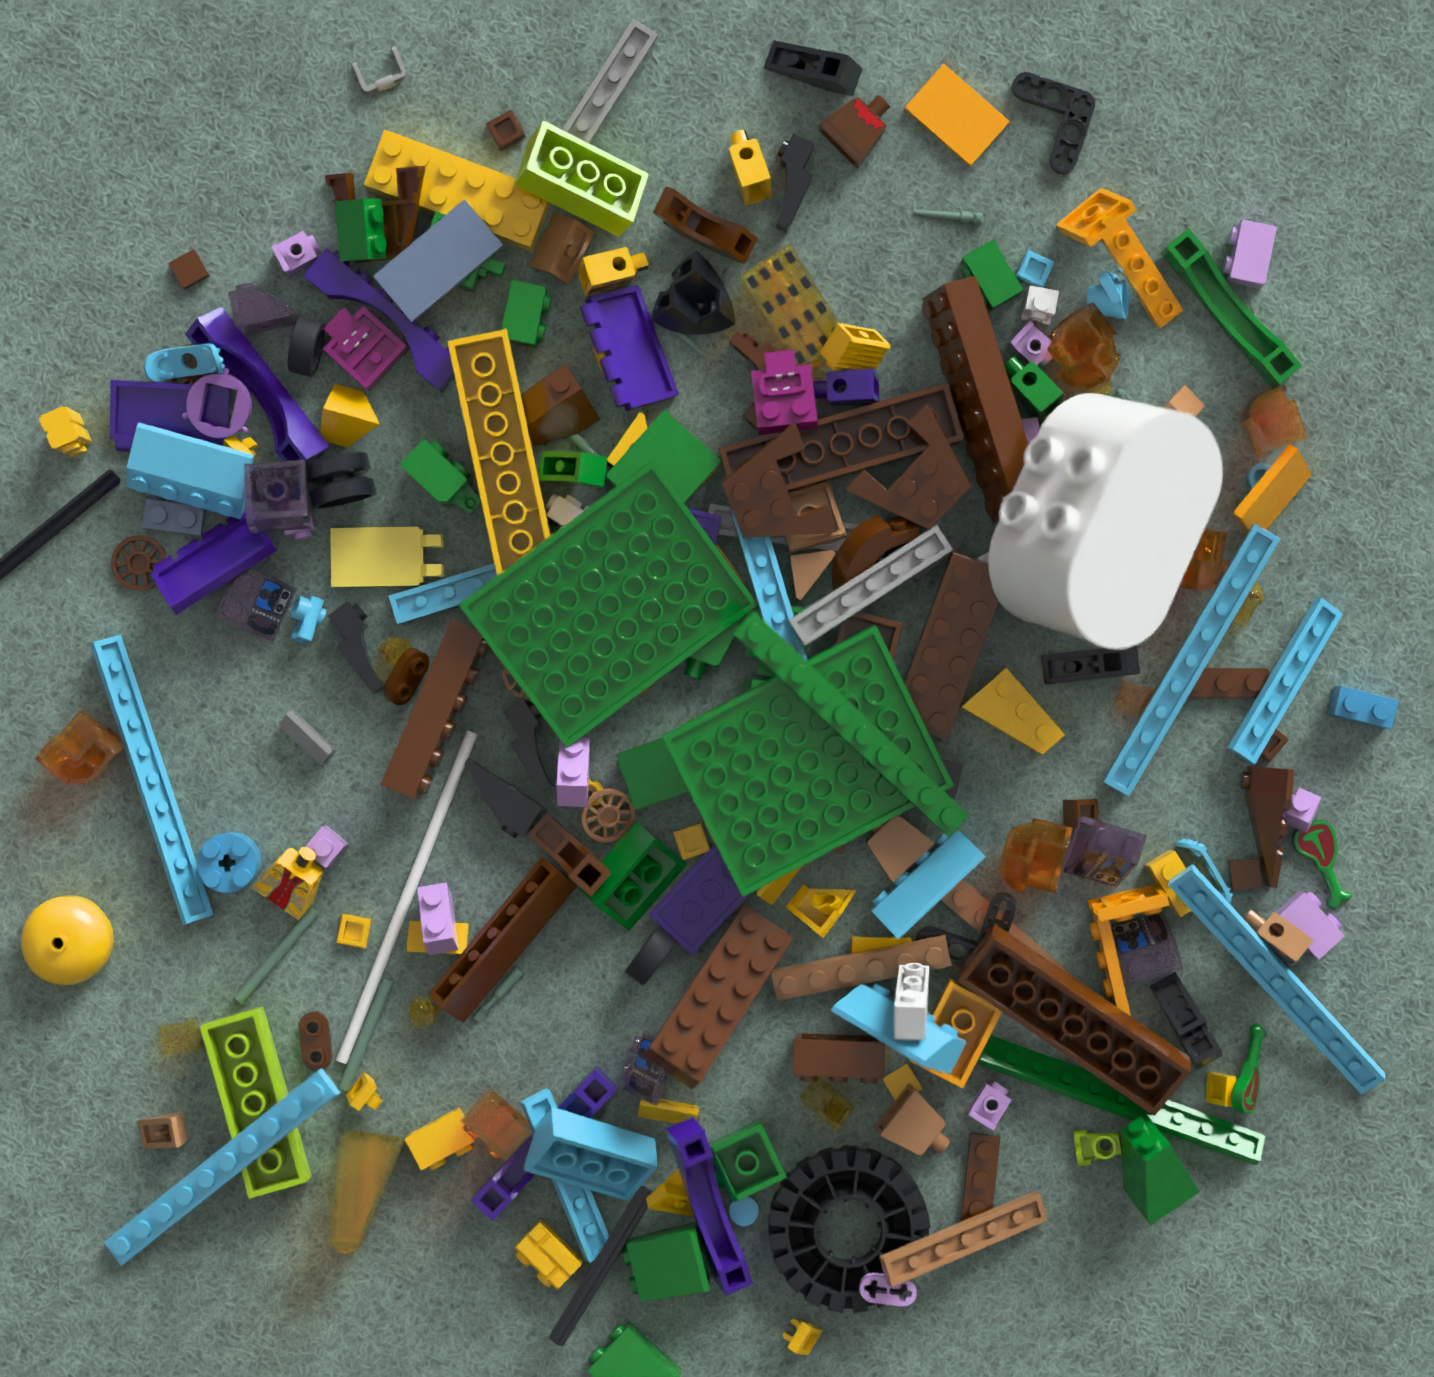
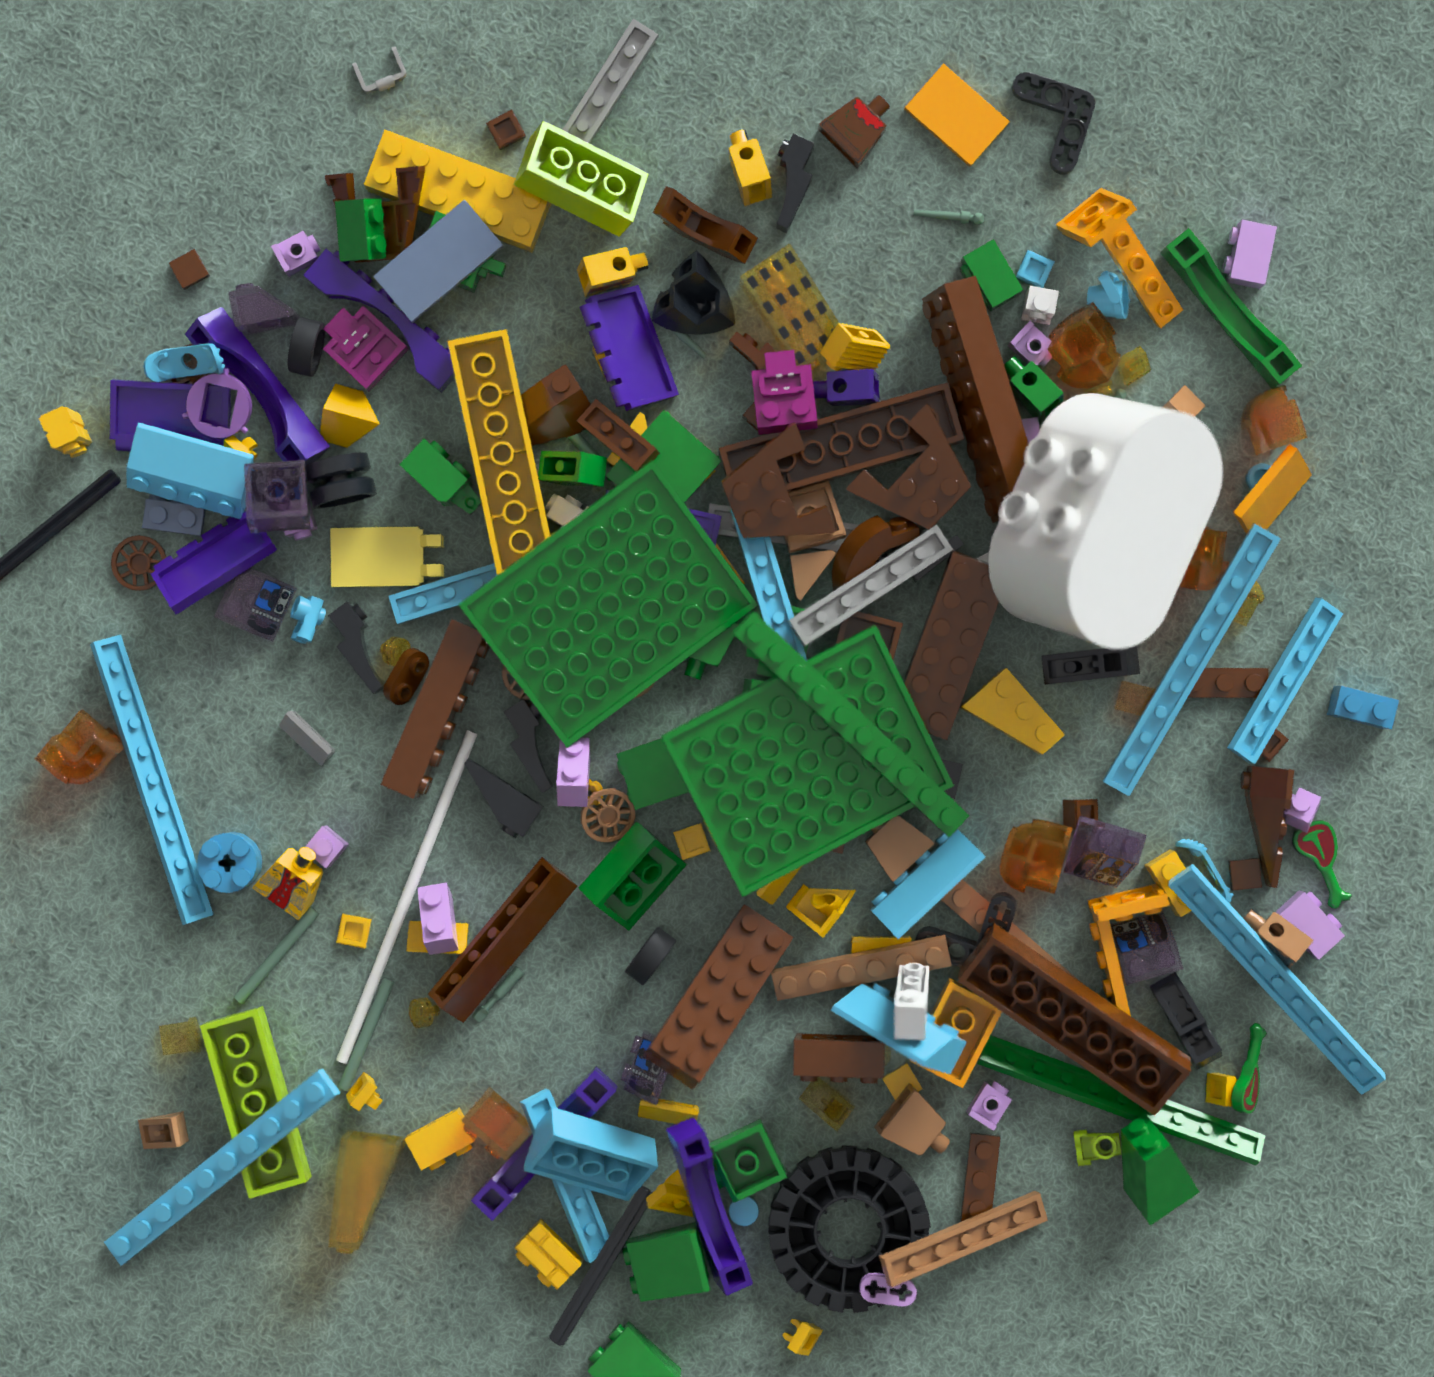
yellow cylinder [21,895,114,985] -> none
reddish brown plate [299,1011,333,1071] -> none
green brick [501,280,552,348] -> none
reddish brown arch [527,813,611,896] -> none
medium nougat panel [529,213,594,285] -> none
dark purple plate [649,845,749,955] -> none
black slope [764,40,863,96] -> none
none -> reddish brown plate [576,399,660,471]
none -> clear yellow plate [1115,346,1152,386]

